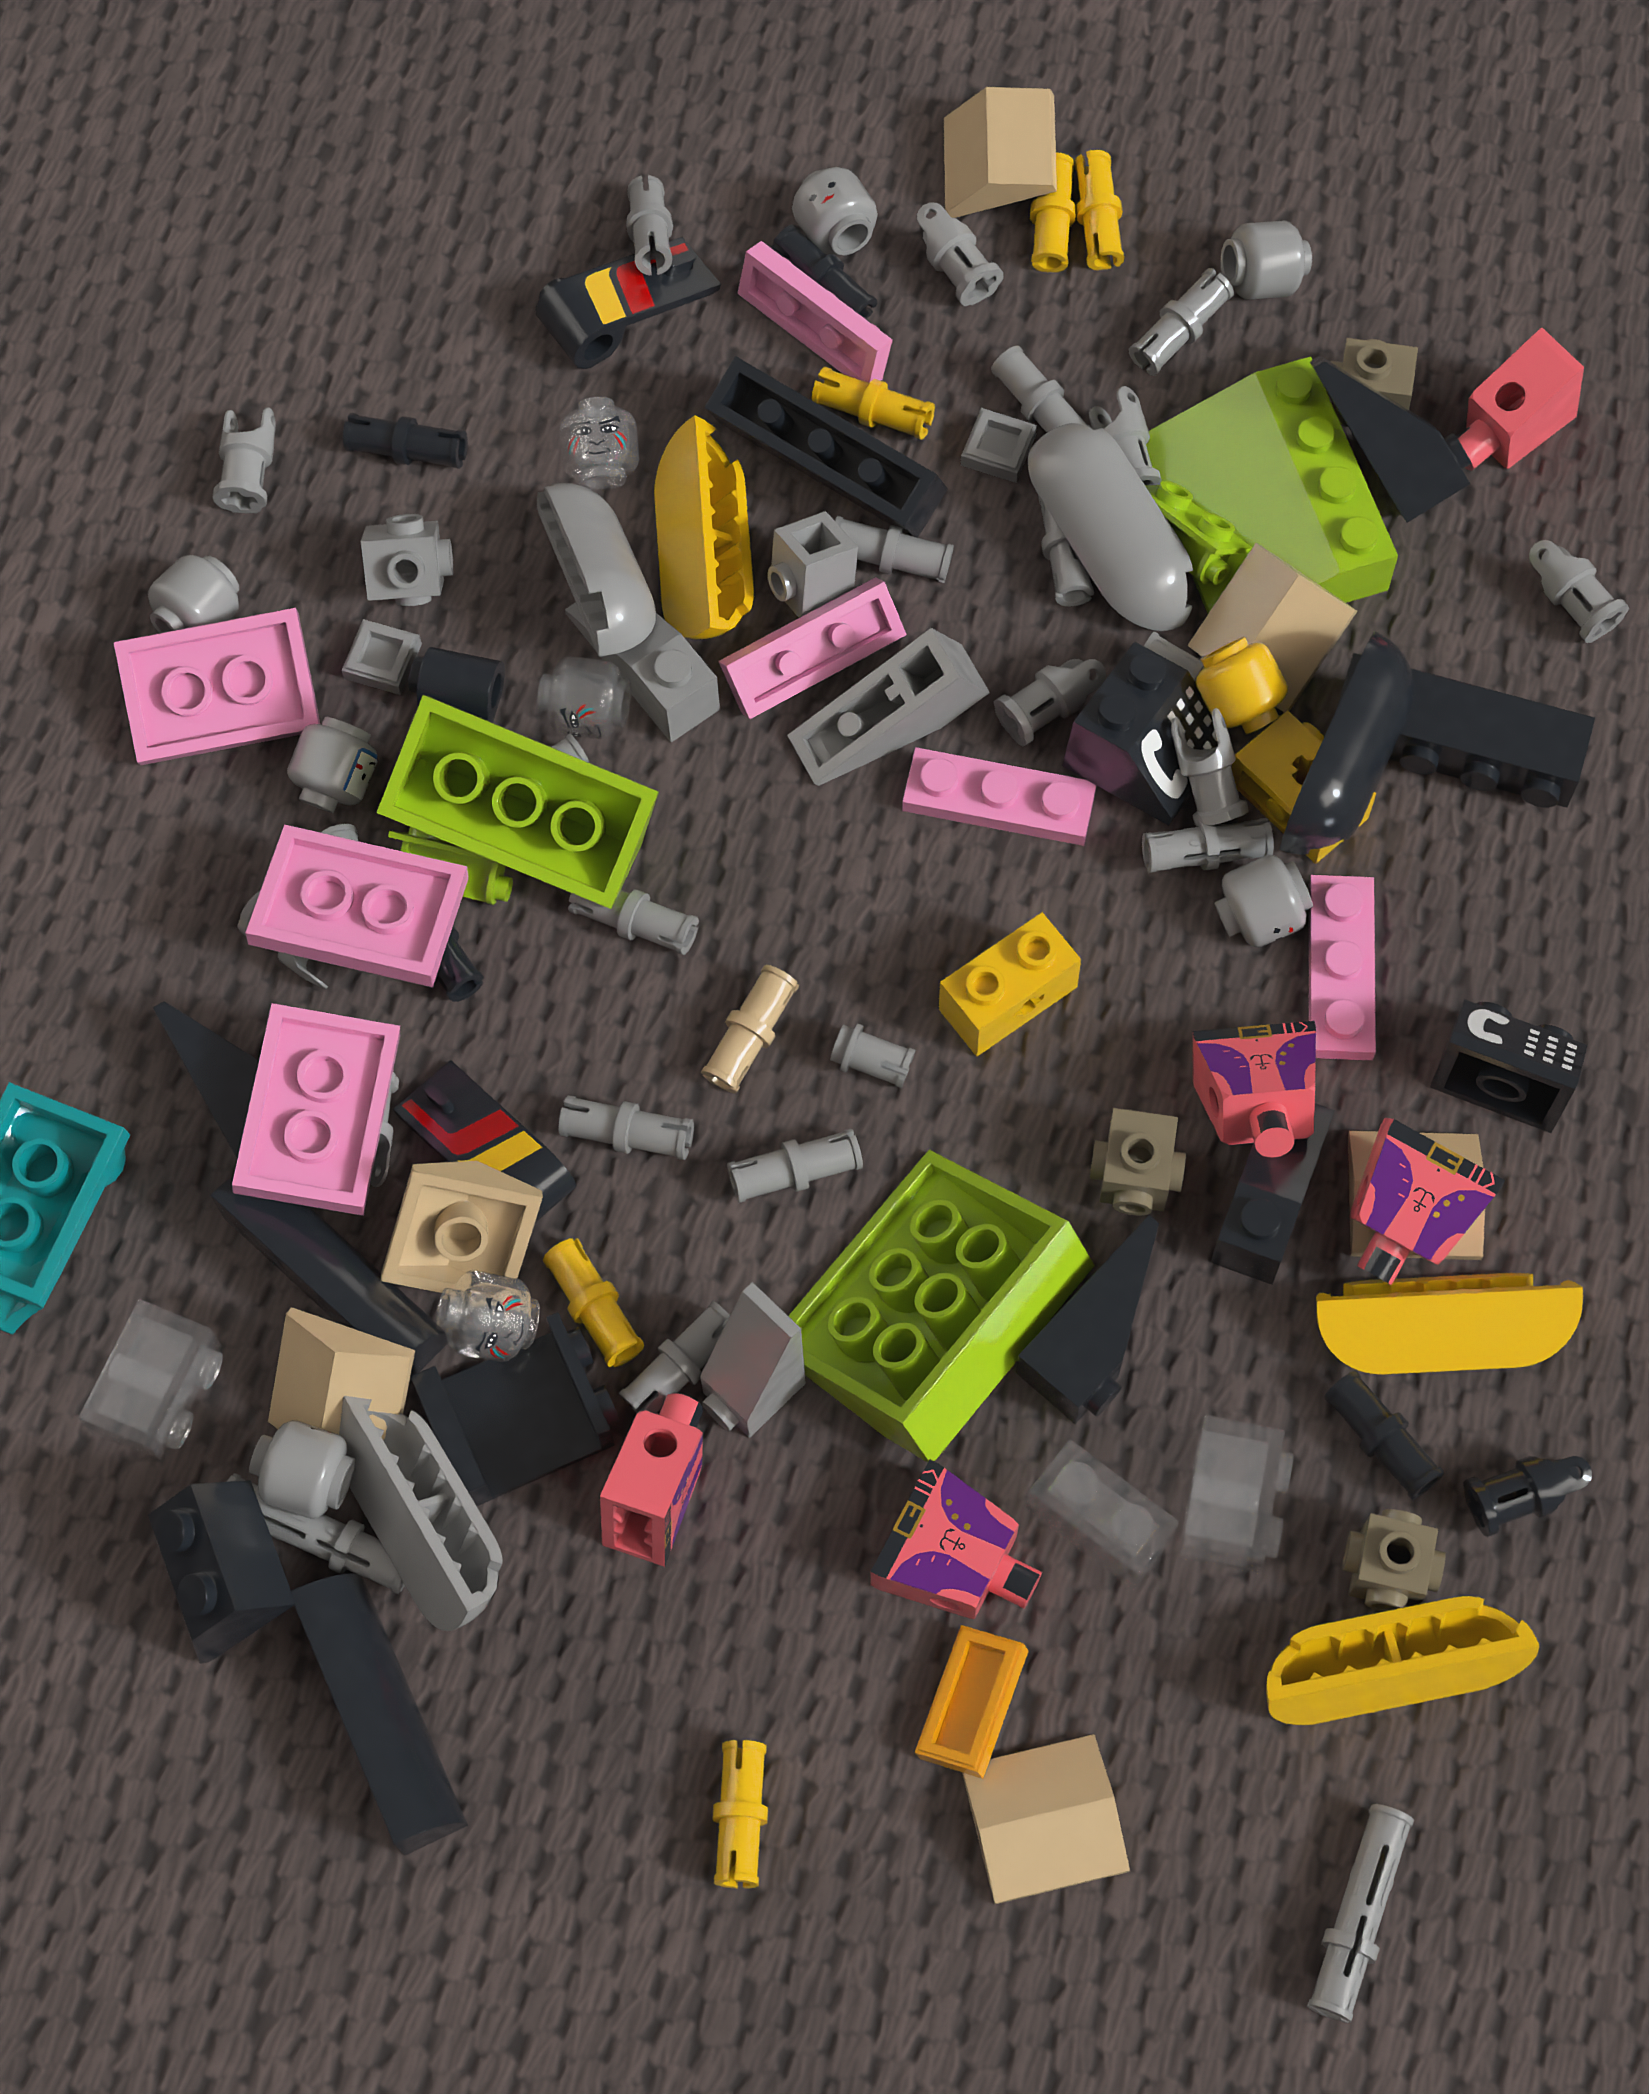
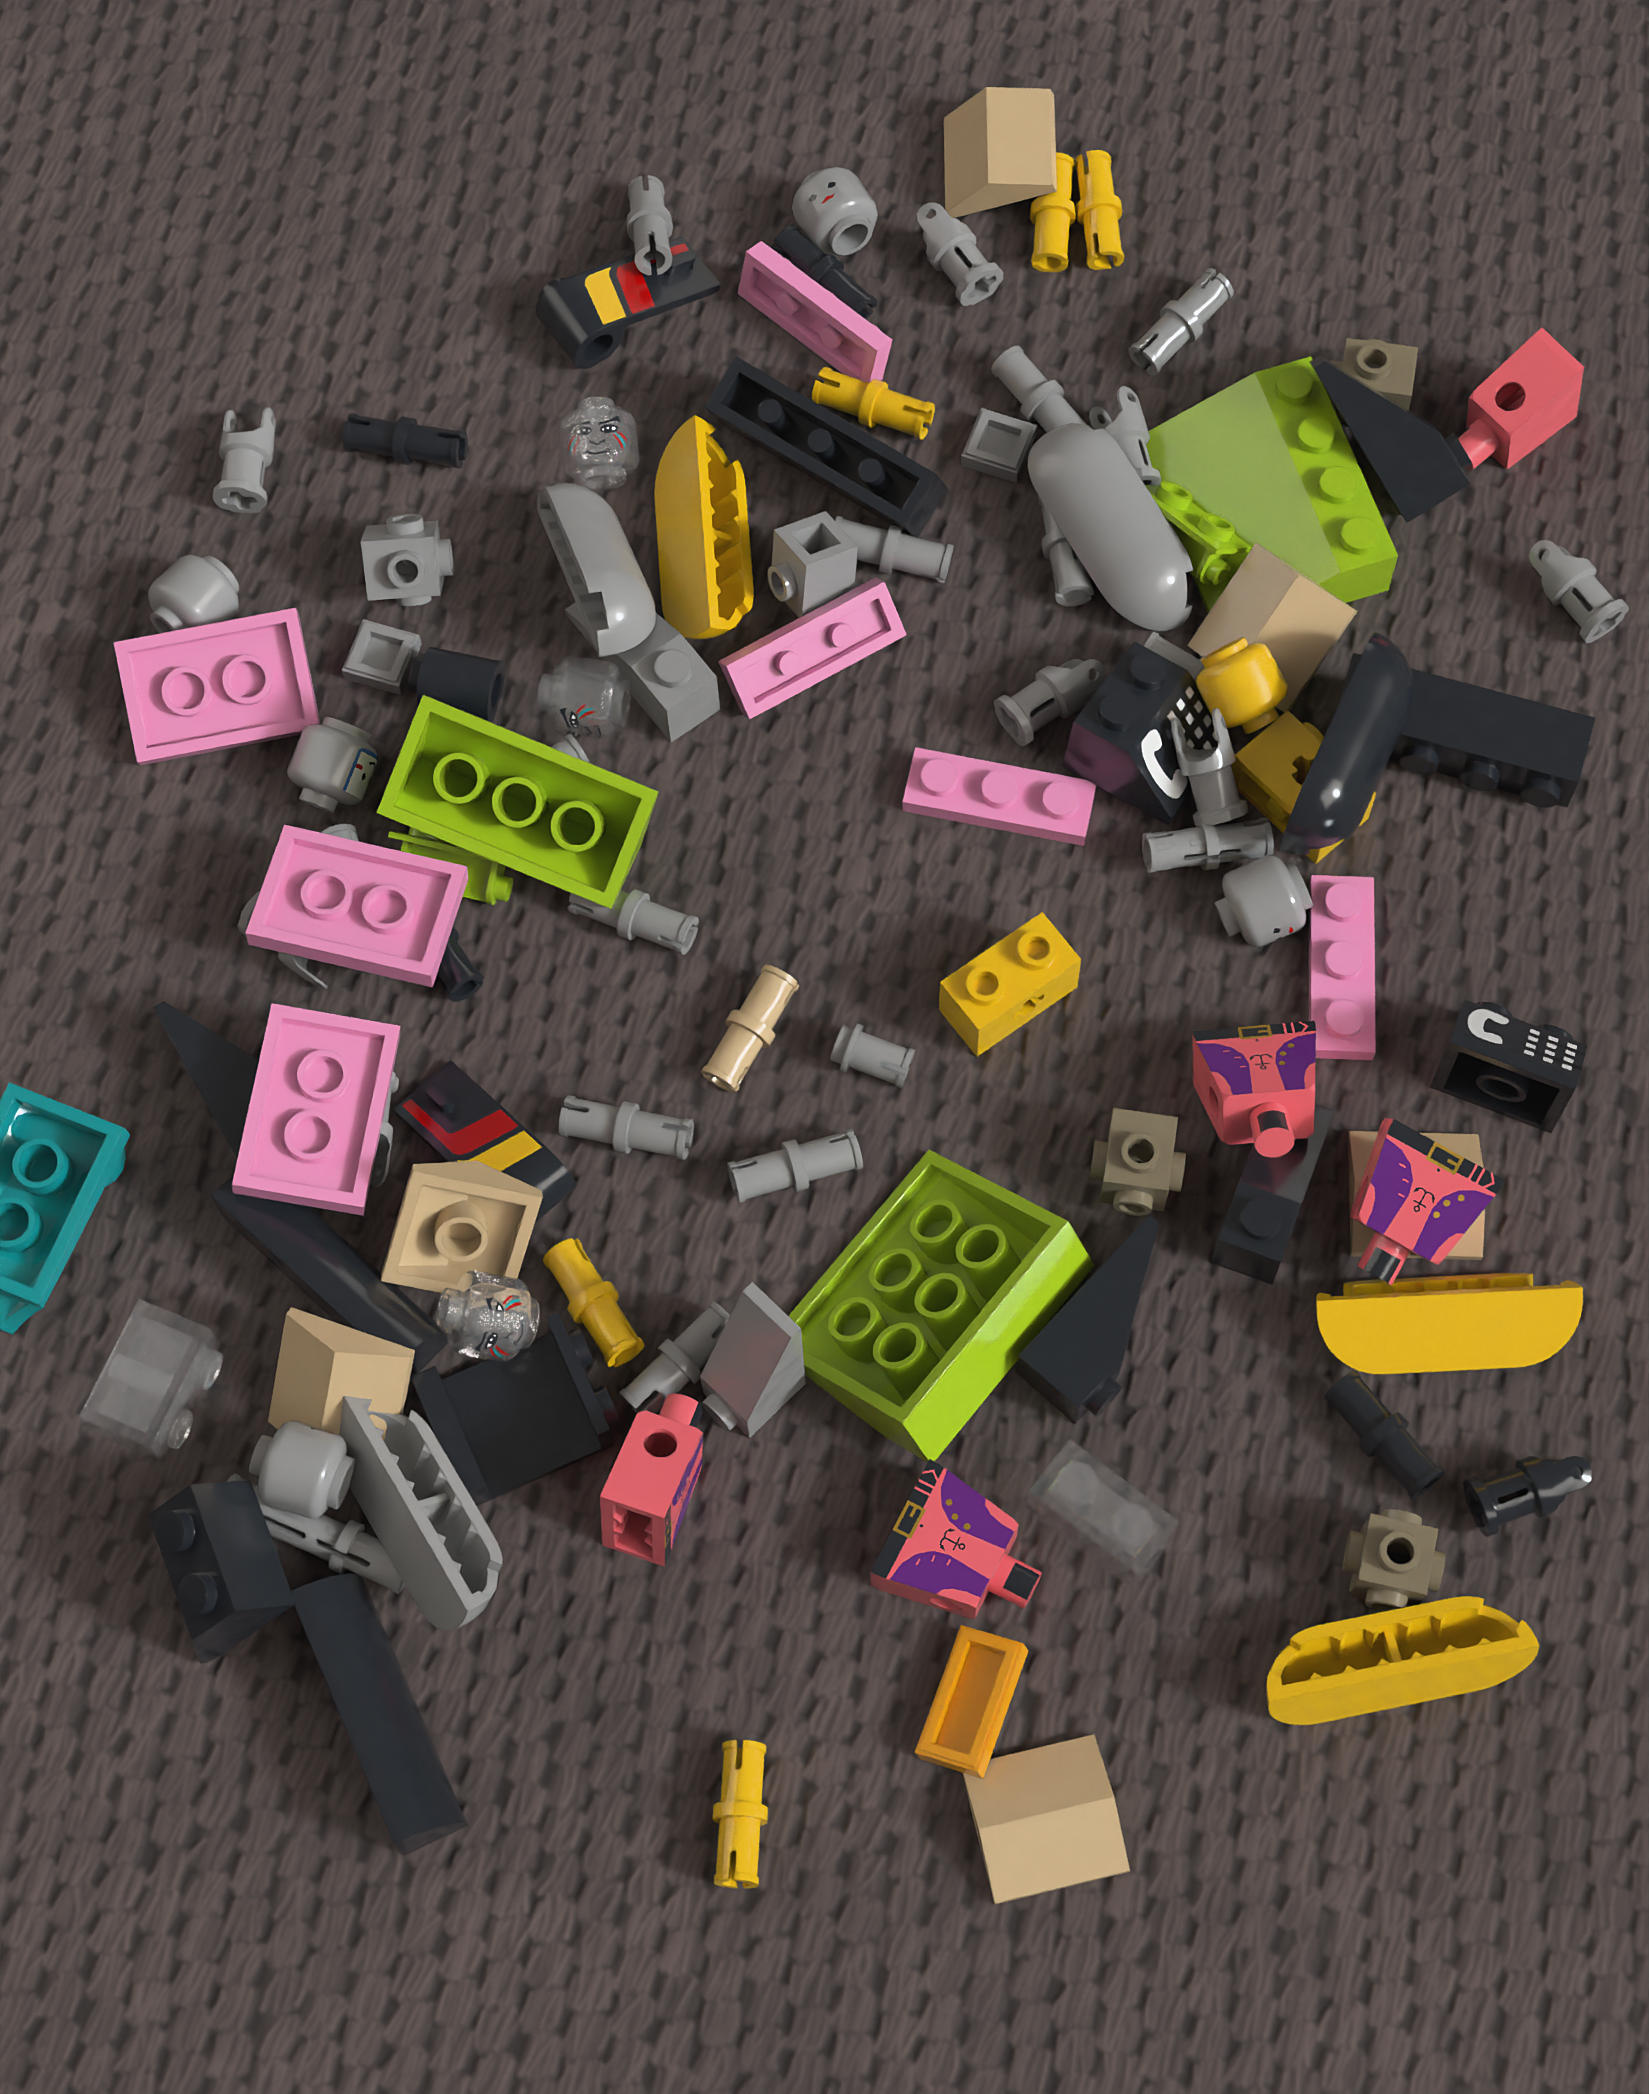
light grey slope [787,628,990,786] -> none
clear brick [1178,1415,1293,1575] -> none
light grey head [1221,221,1312,300] -> none
light grey pin [1307,1804,1414,2023] -> none

